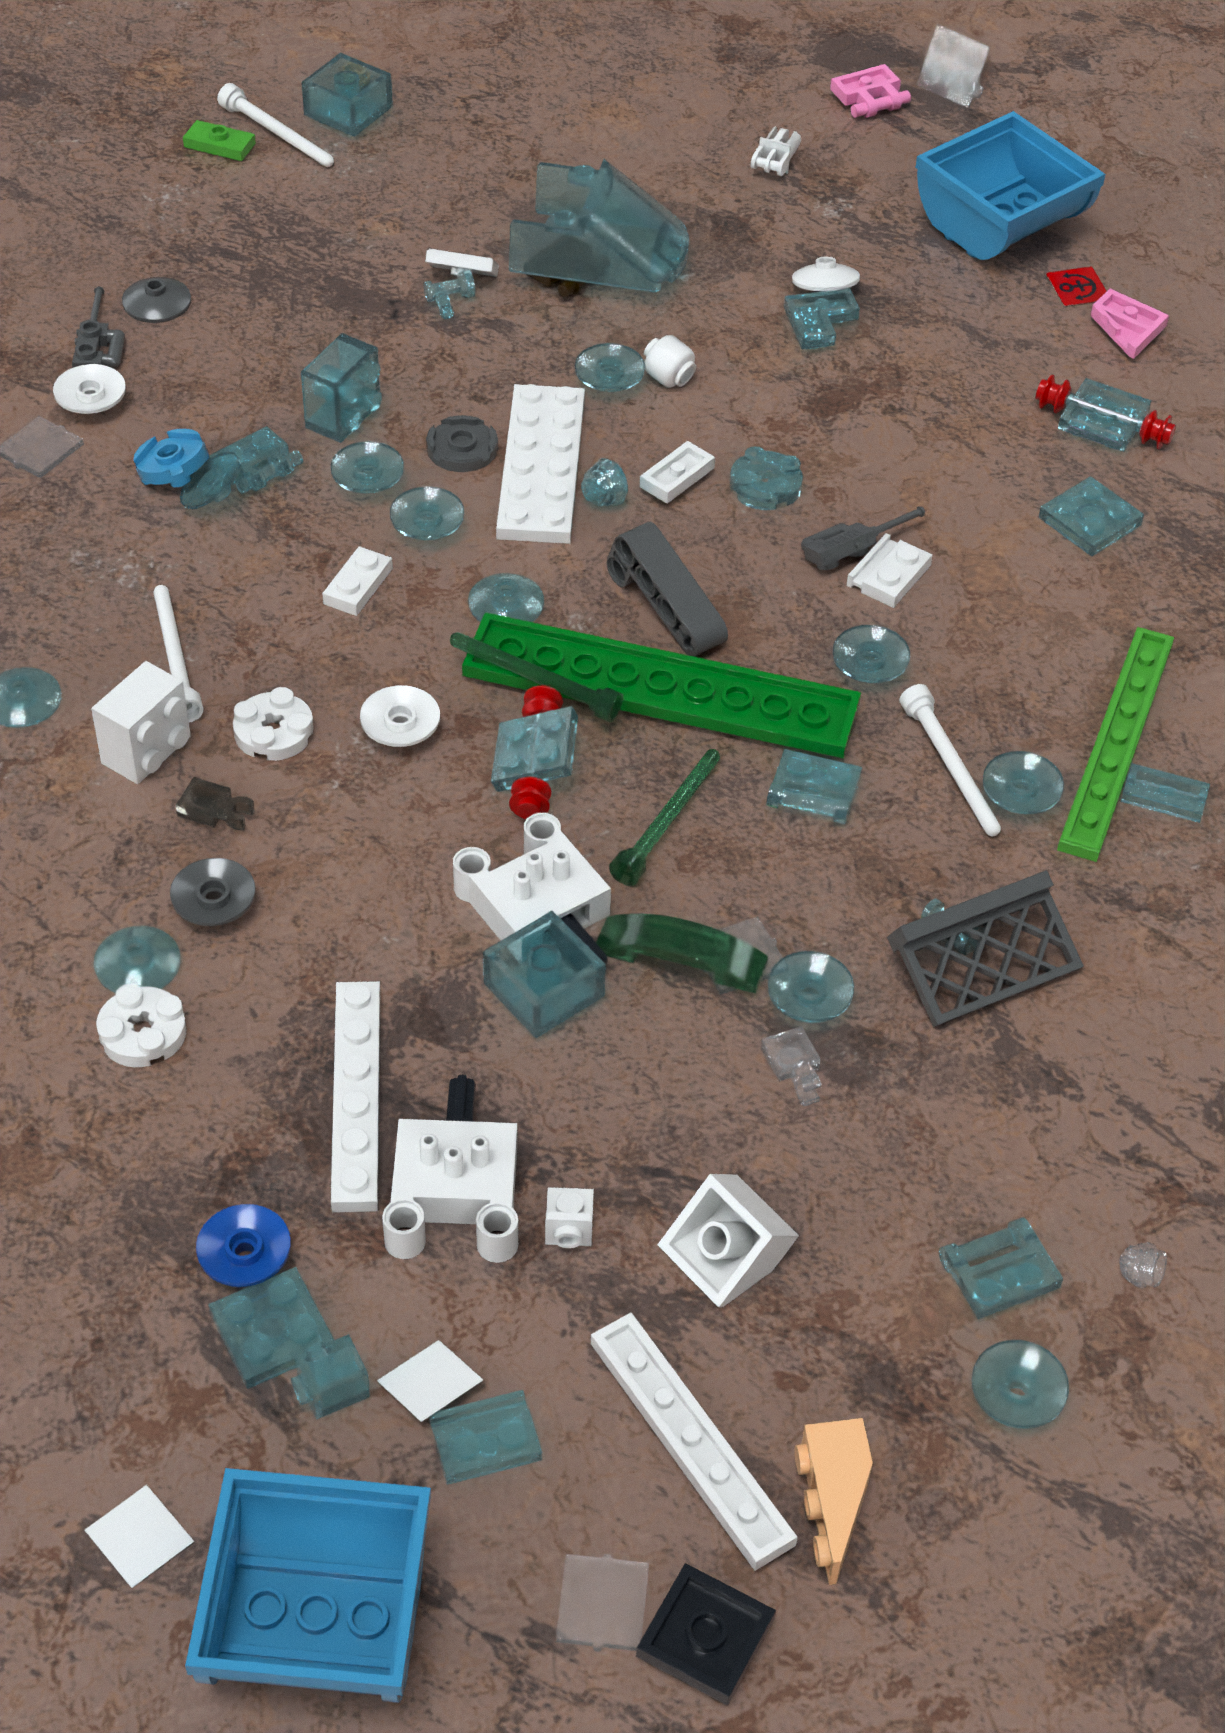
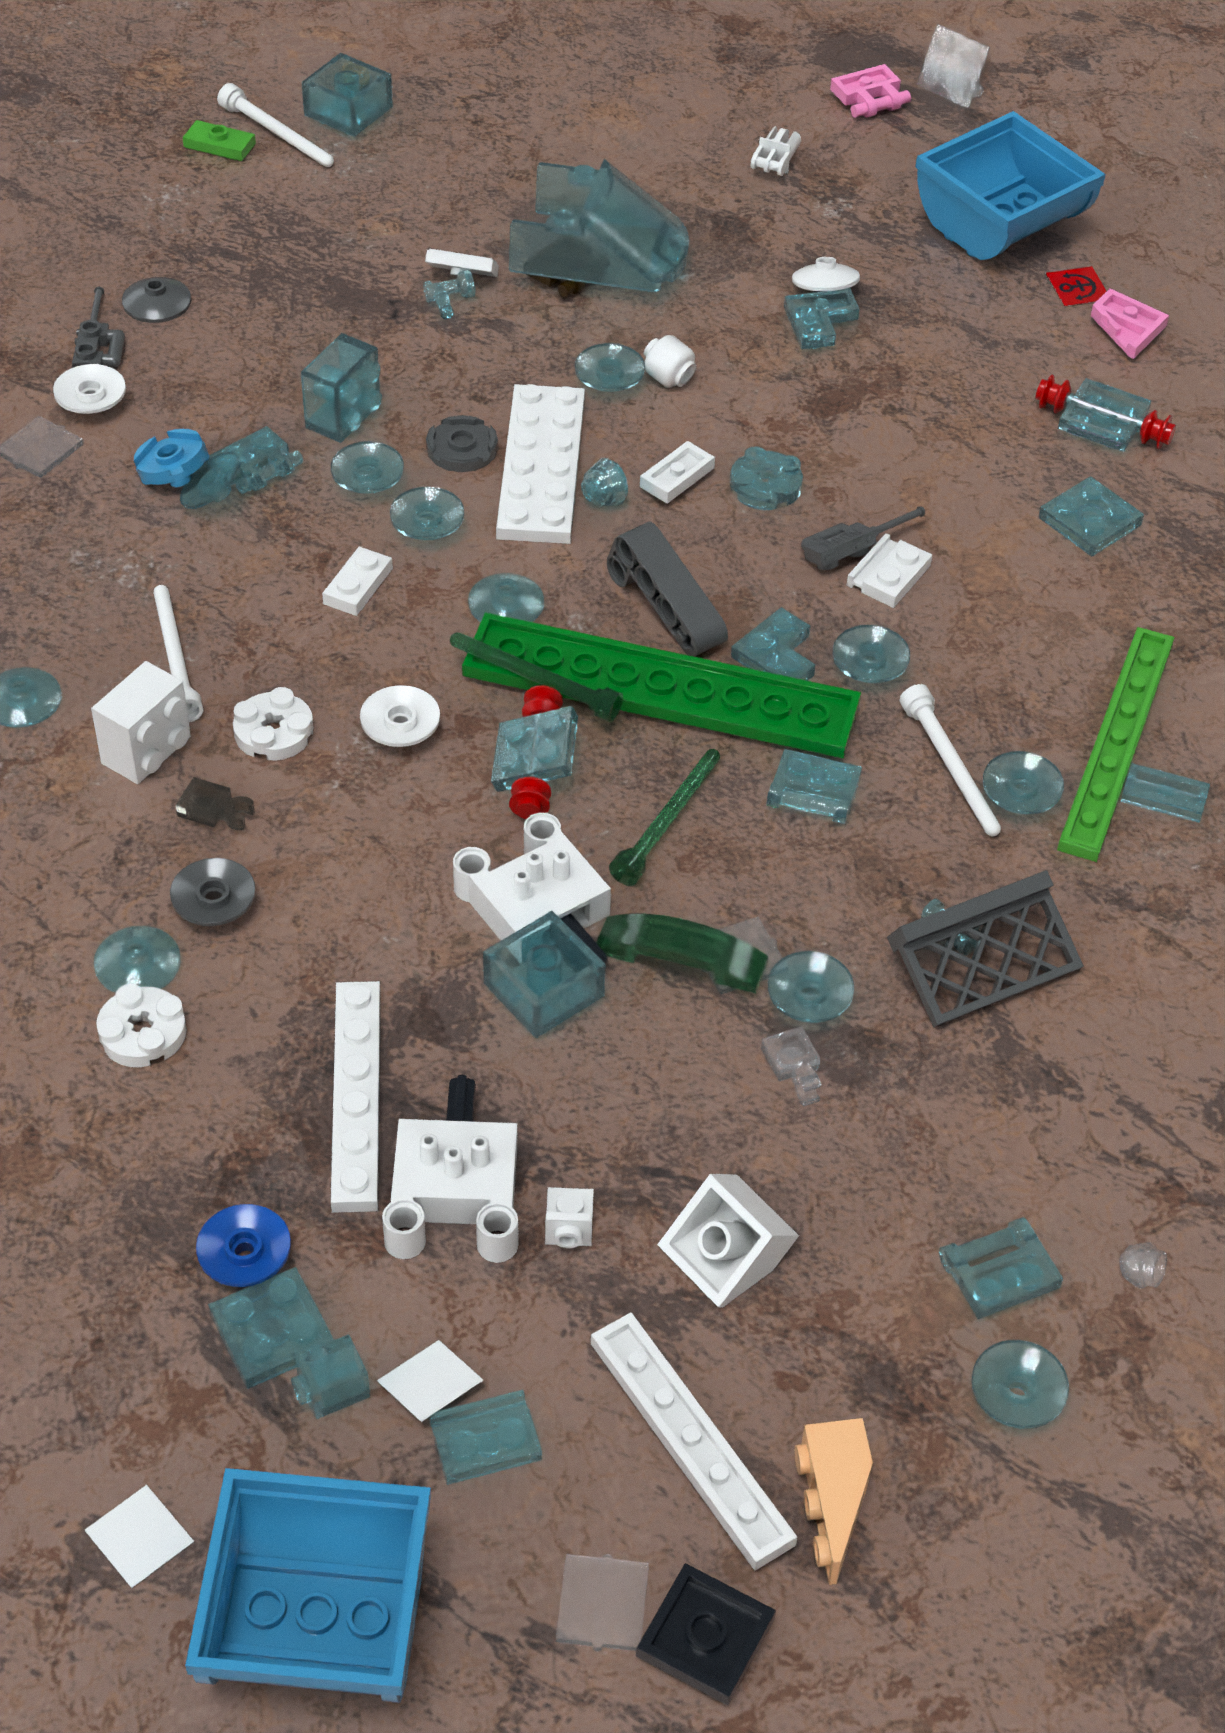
none -> clear light blue plate [731,607,816,681]

